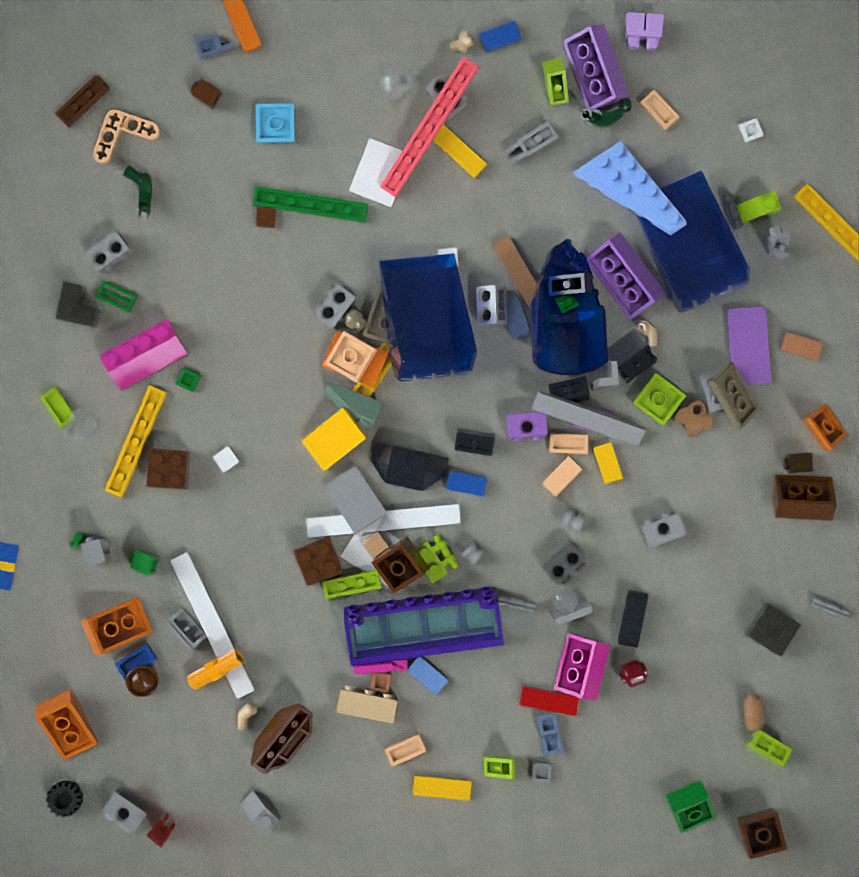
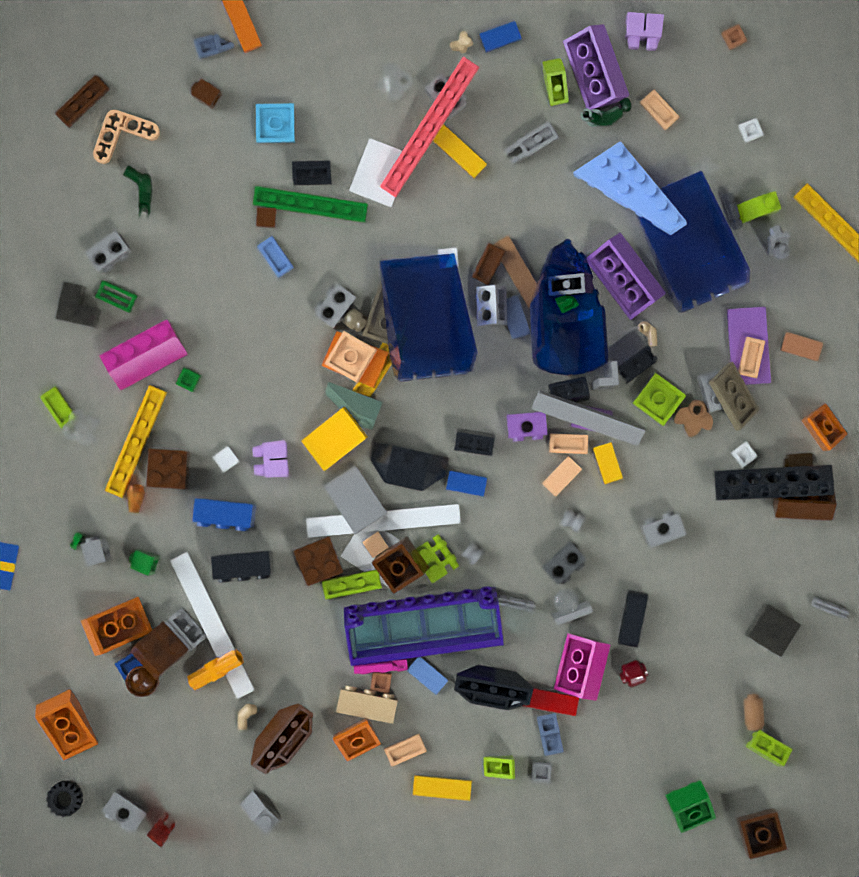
none -> clear orange cone [127,484,146,513]
none -> reddish brown brick [130,621,189,680]
none -> blue brick [192,498,256,531]
none -> black brick [211,550,274,583]
none -> lavender hips [252,440,289,478]
none -> medium blue tile [257,236,294,279]
none -> black hinge [292,160,332,186]
none -> orange slope [333,718,381,762]
none -> black wedge [454,665,534,711]
none -> reddish brown tile [472,242,506,285]
none -> black brick [714,465,834,501]
none -> nougat tile [721,24,748,50]
none -> white tile [731,441,758,468]
none -> light nougat tile [738,337,765,378]

